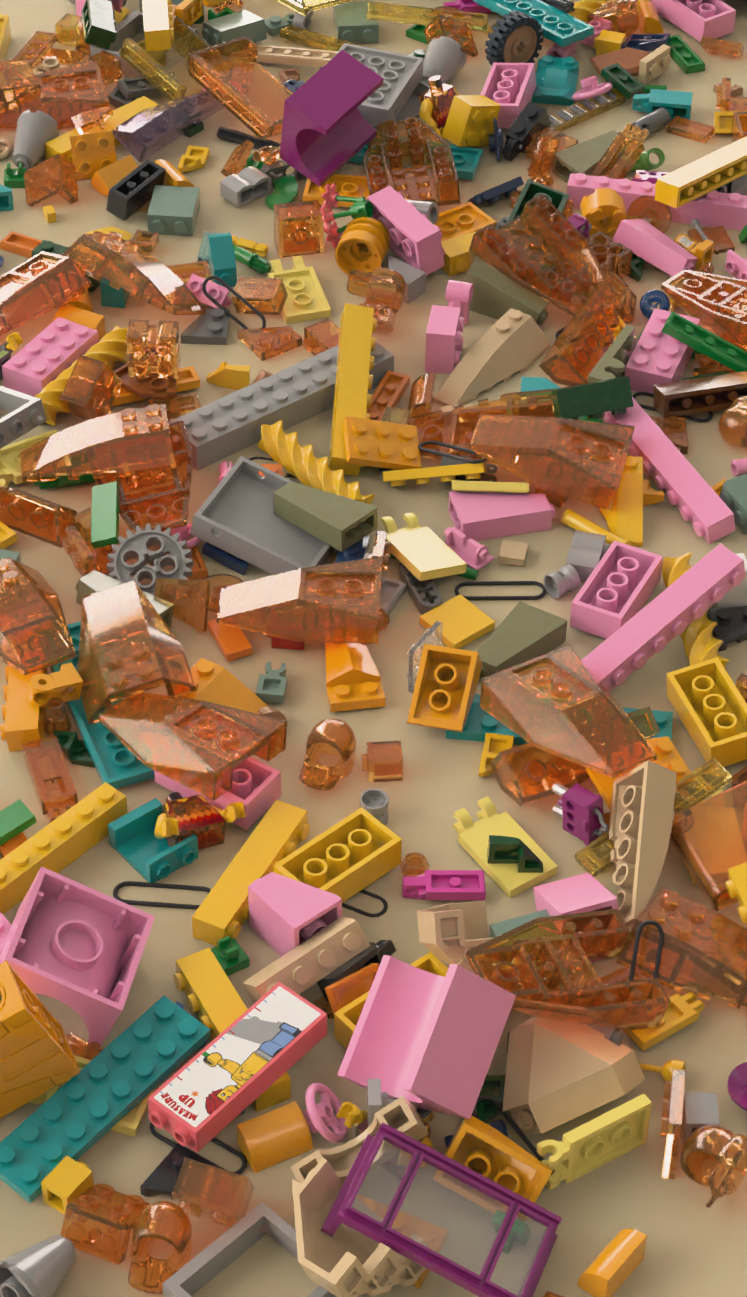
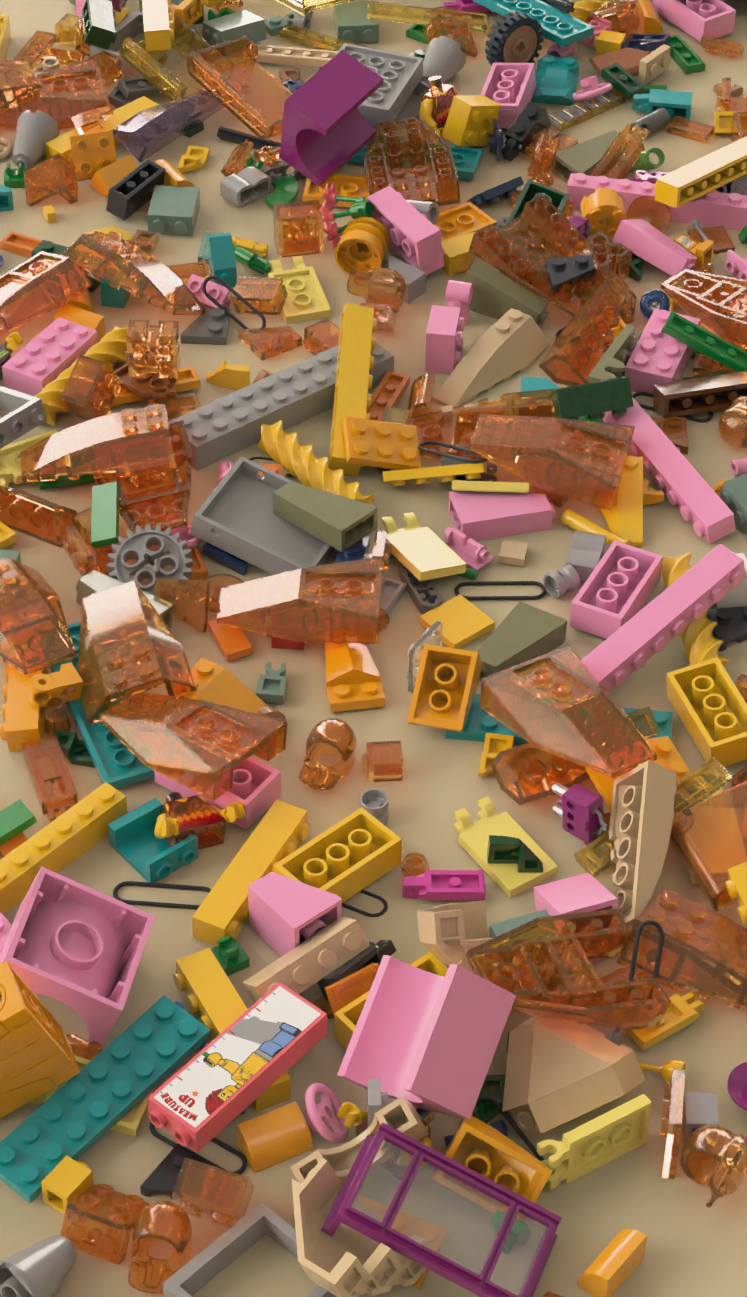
none -> black wing [545,254,596,293]

